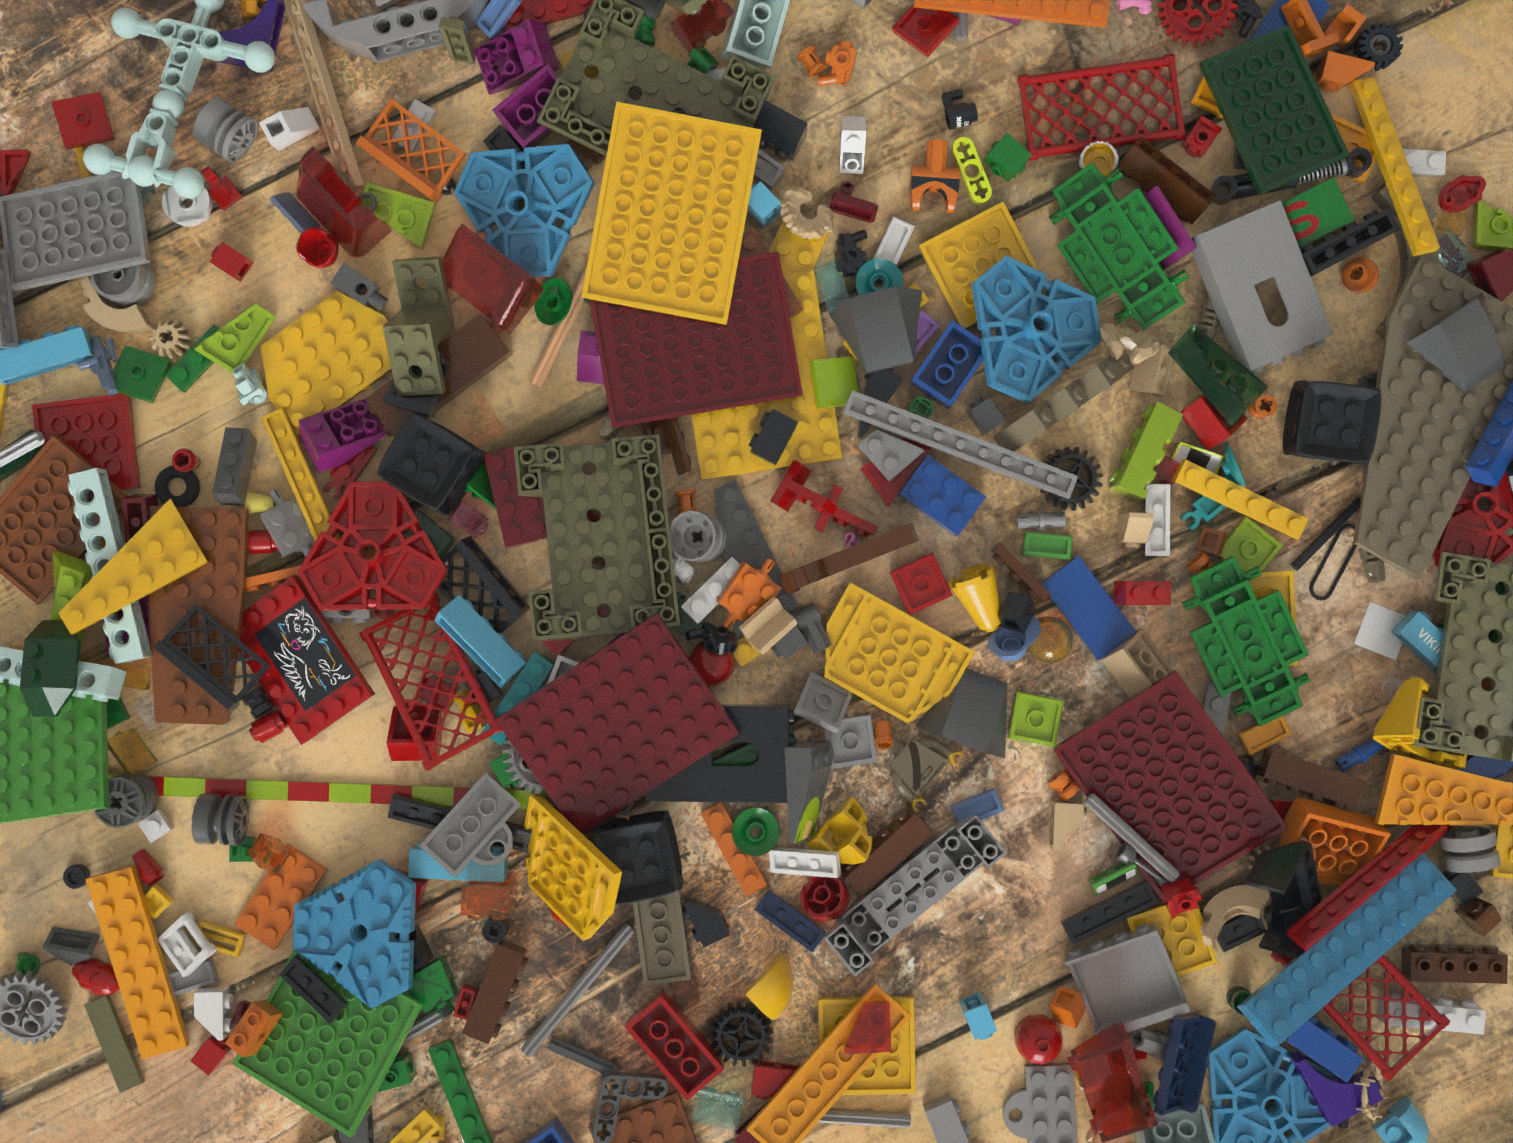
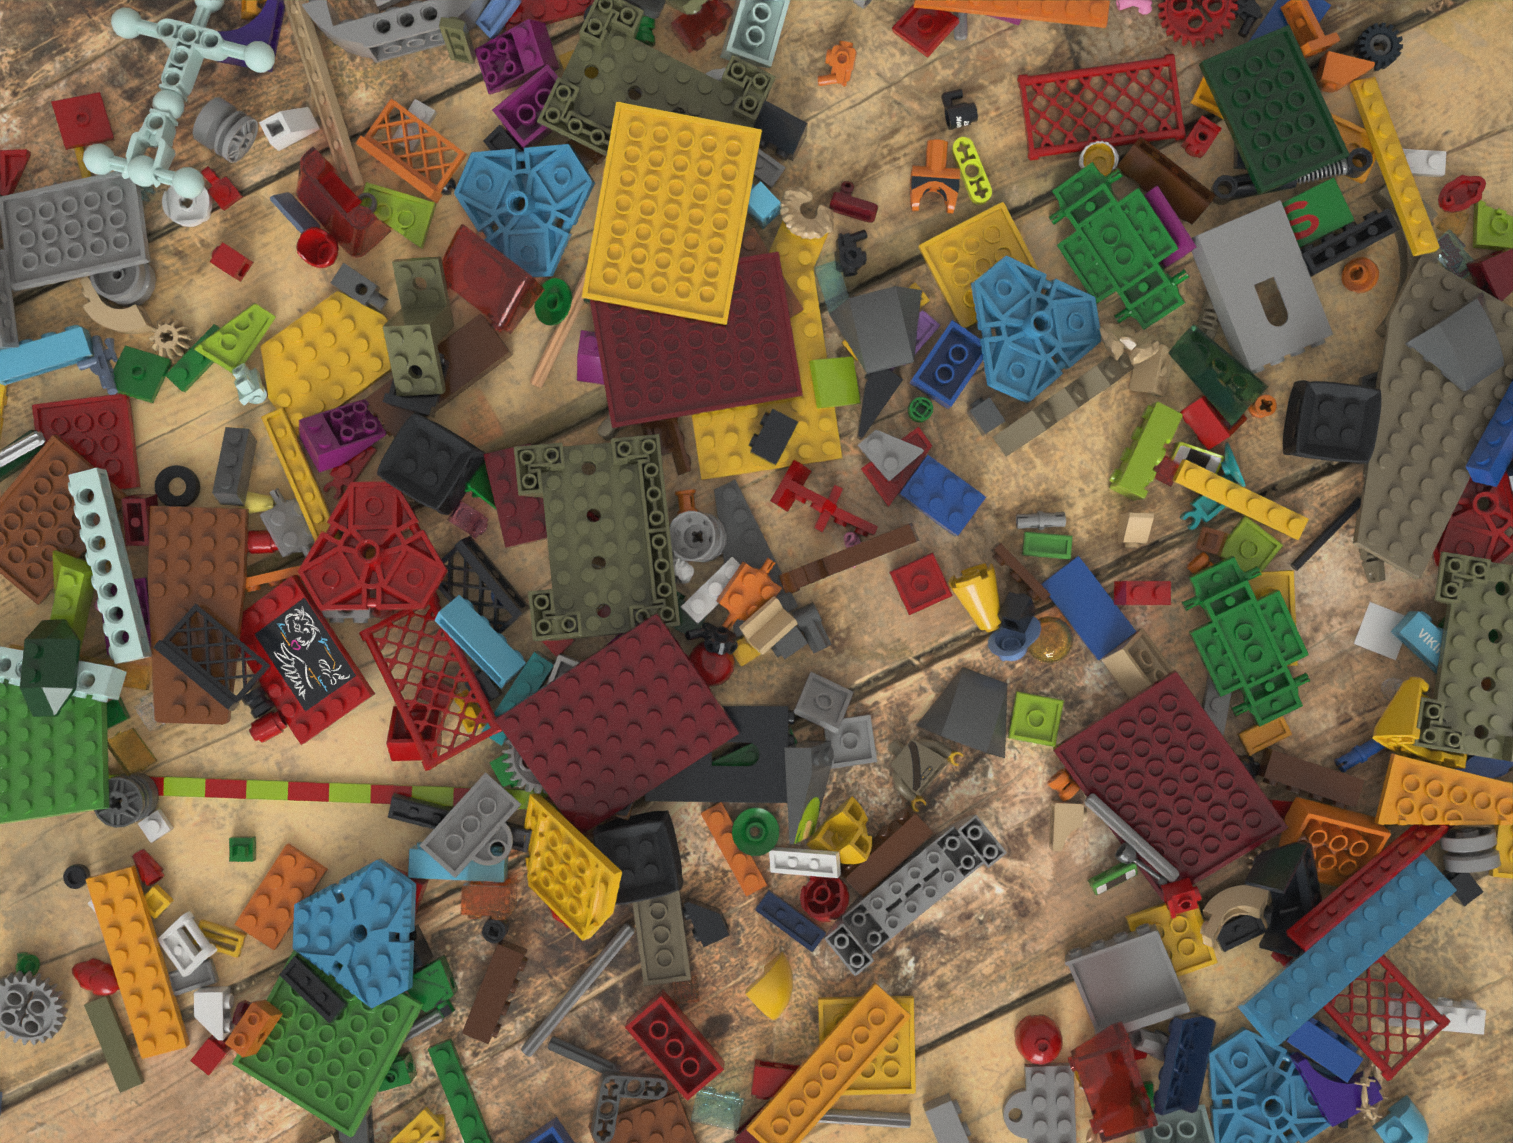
dark grey slope [43,927,100,966] -> none
yellow wing [58,499,208,635] -> none
red cone [172,448,201,472] -> none
dark grey wheel [191,793,249,846] -> none
clear orange brick [248,833,290,873] -> none
clear green piece [404,510,456,559] -> none
red piece [453,984,479,1020] -> none
green tile [687,46,720,74] -> none
black gear [709,1000,774,1067] -> none
orange bush [796,45,827,78] -> none
yellow plate [824,582,975,723] -> none
white slope [840,116,866,174] -> none
light grey plate [843,390,1078,499] -> none
clear red wing [844,1001,892,1054] -> none
teal dish [855,258,903,295] -> none
white tile [873,216,915,266] -> none
orange piece [874,720,893,749] -> none
medium blue tile [950,788,1004,821] -> none
medium azure brick [958,992,997,1040] -> none
green head [984,133,1032,182] -> none
black gear [1040,447,1103,511] -> none
orange panel [1049,986,1085,1029] -> none
black plate [1061,880,1158,945] -> none
white plate [1145,484,1170,556] -> none
dark green wheel [1226,986,1252,1016] -> none
black piece [1309,525,1357,601] -> none
orange panel [1324,4,1366,48] -> none
reddish brown brick [1401,944,1508,984] -> none
reddish brown slope [1454,897,1502,937] -> none

